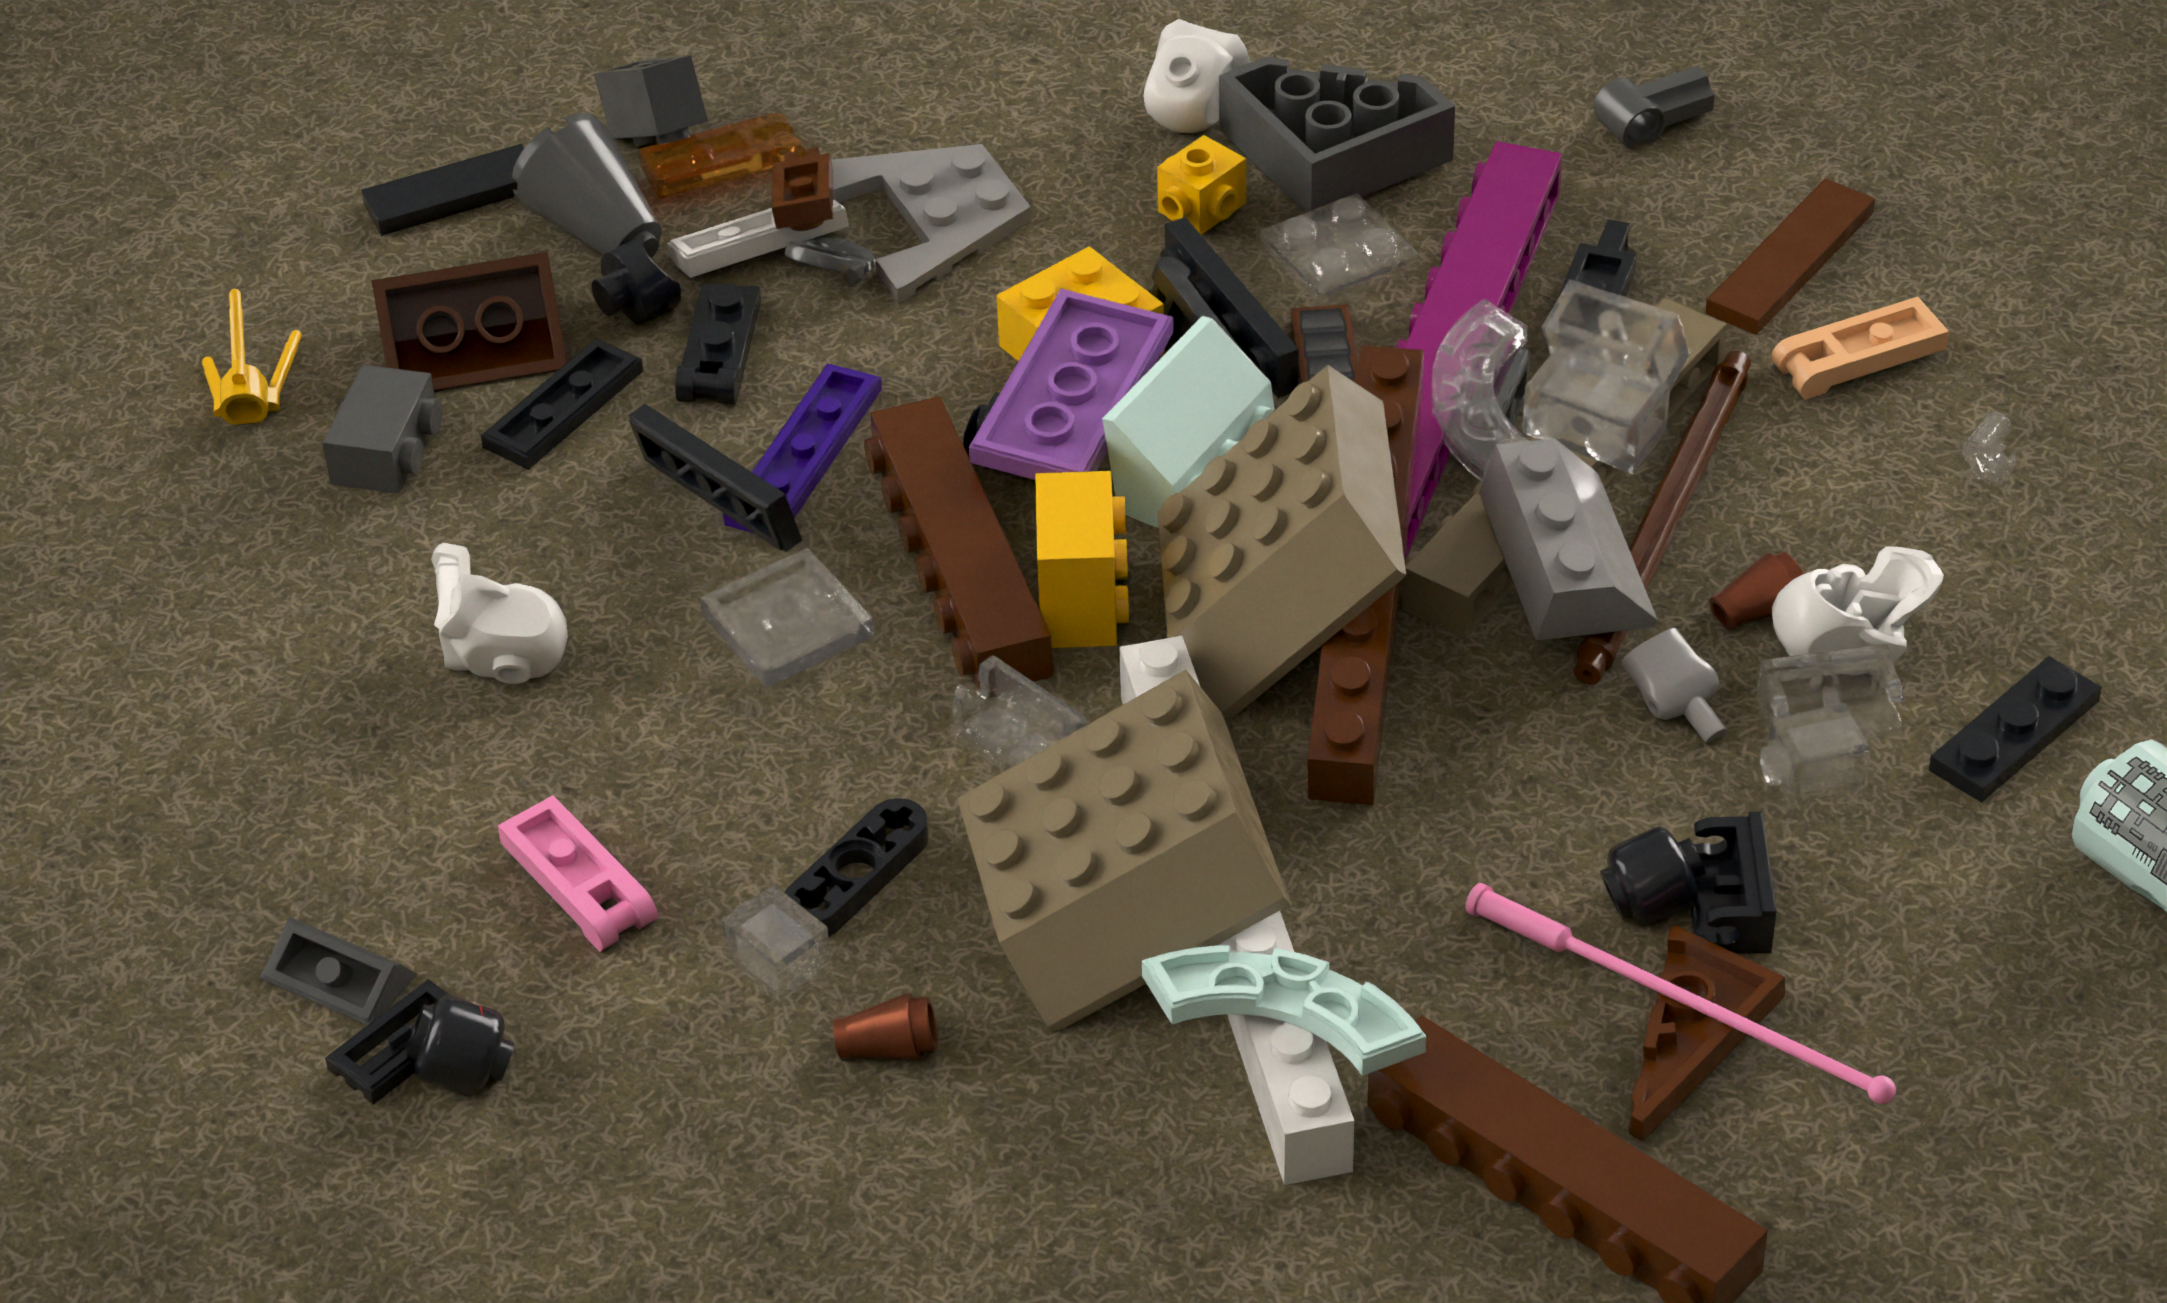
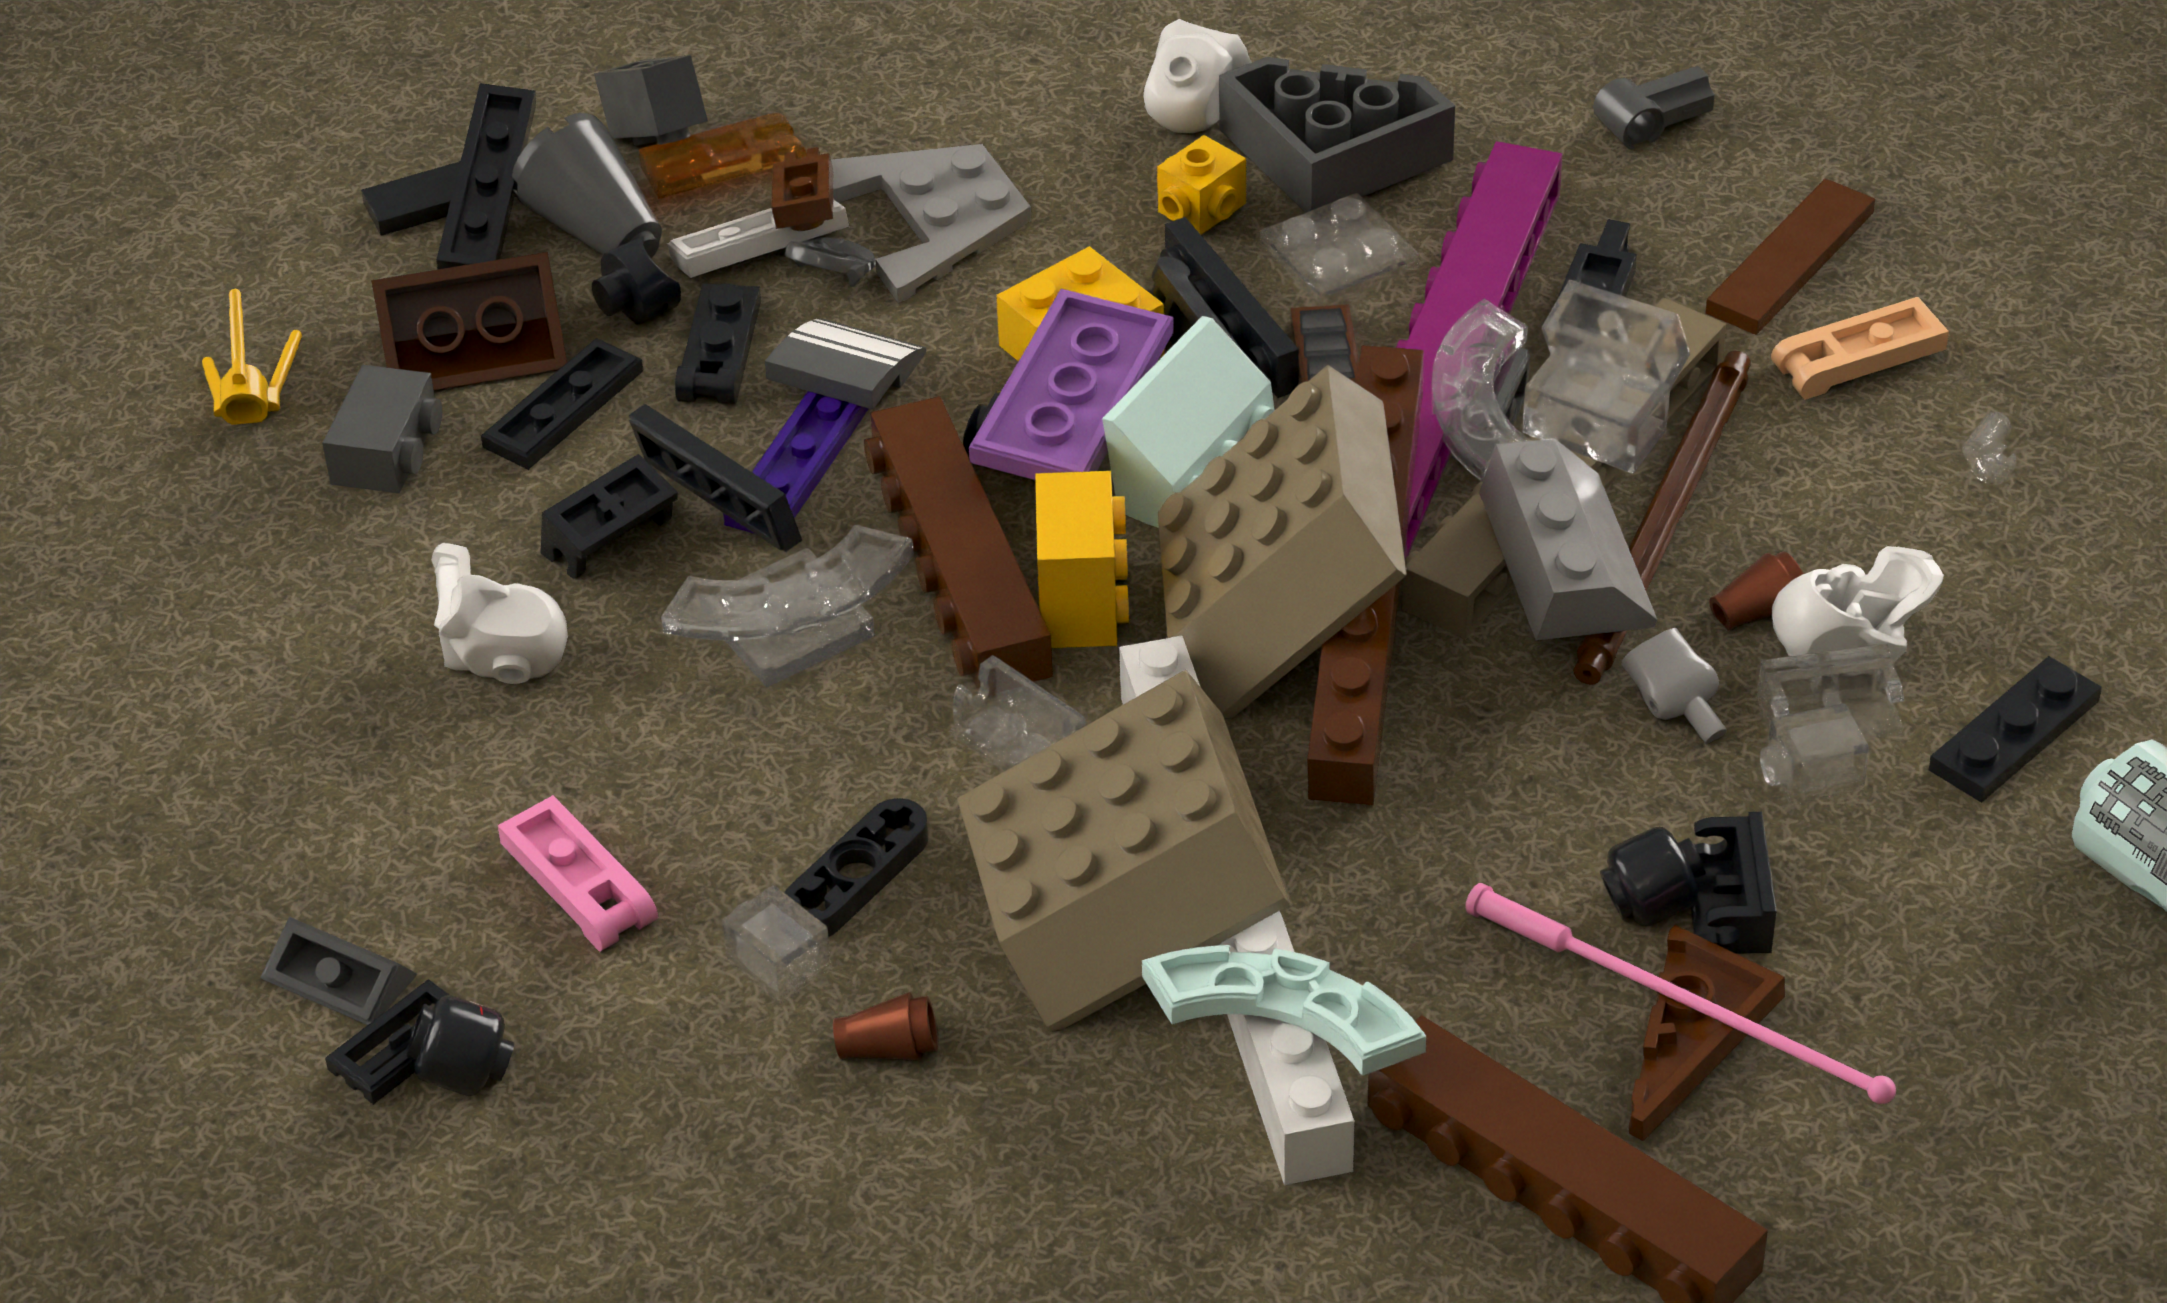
none -> black plate [436,83,536,270]
none -> black hinge [540,454,678,579]
none -> clear tile [661,525,913,641]
none -> dark grey slope [765,318,927,409]

